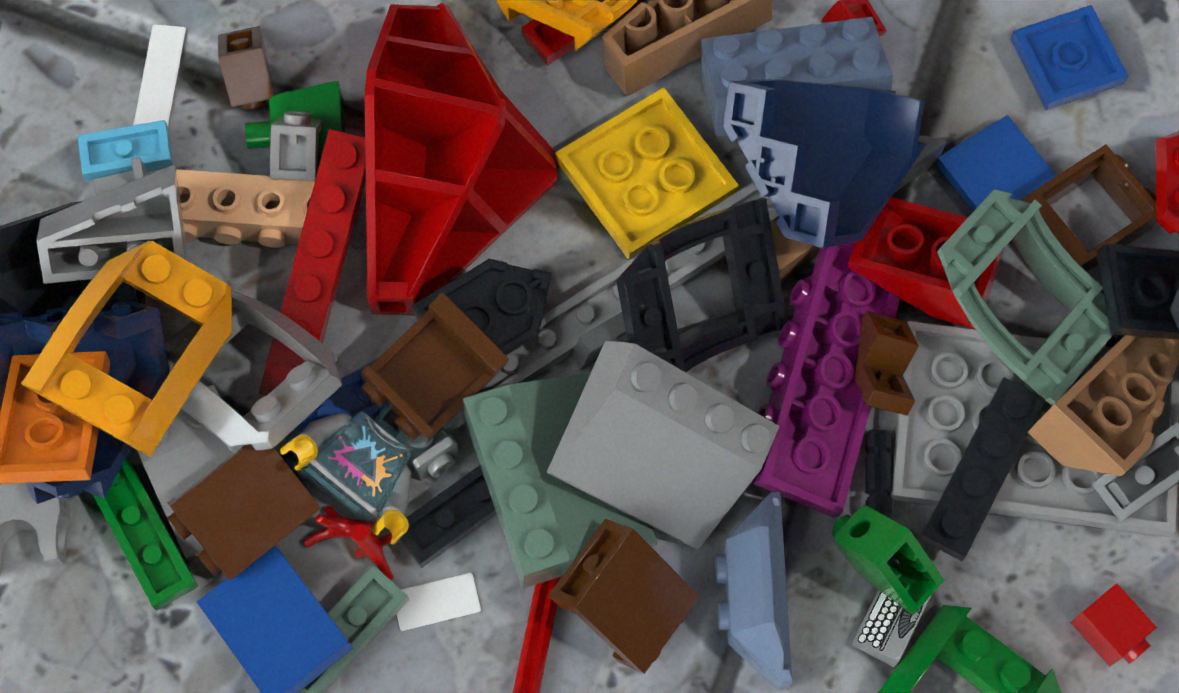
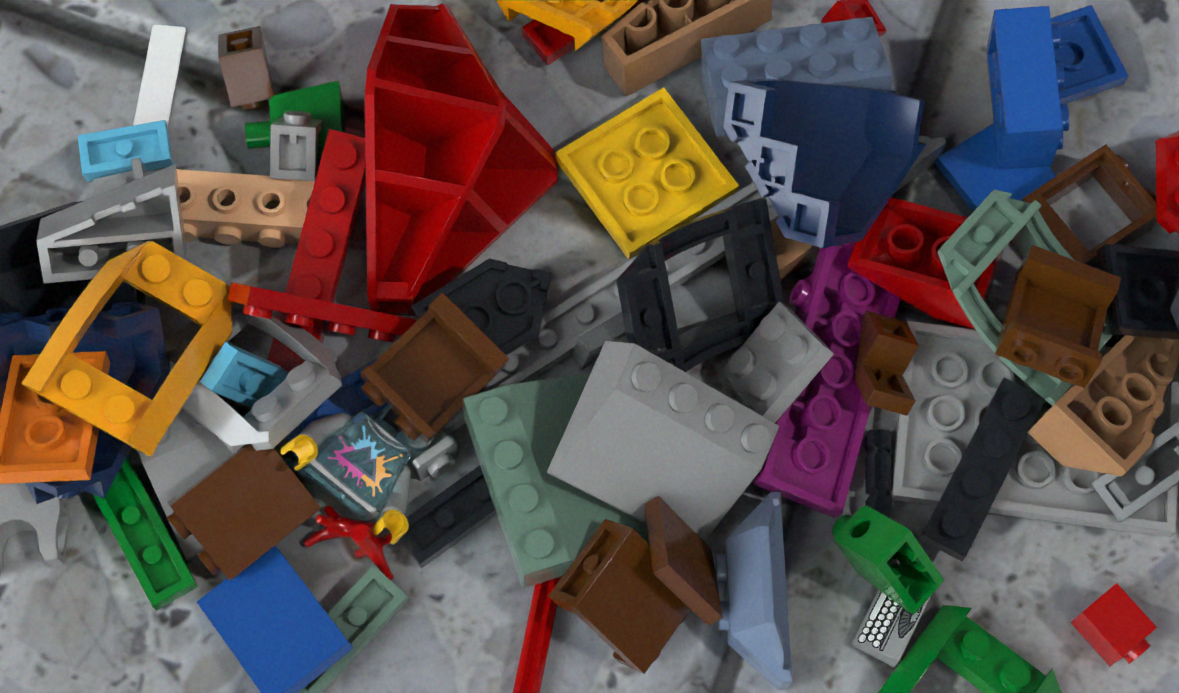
white sticker [397,573,481,631] -> none
none -> medium azure plate [200,342,289,407]
none -> red plate [227,282,417,343]
none -> reddish brown tile [645,496,723,625]
none -> light grey plate [721,301,834,423]
none -> blue brick [986,6,1069,169]
none -> reddish brown panel [995,245,1121,388]

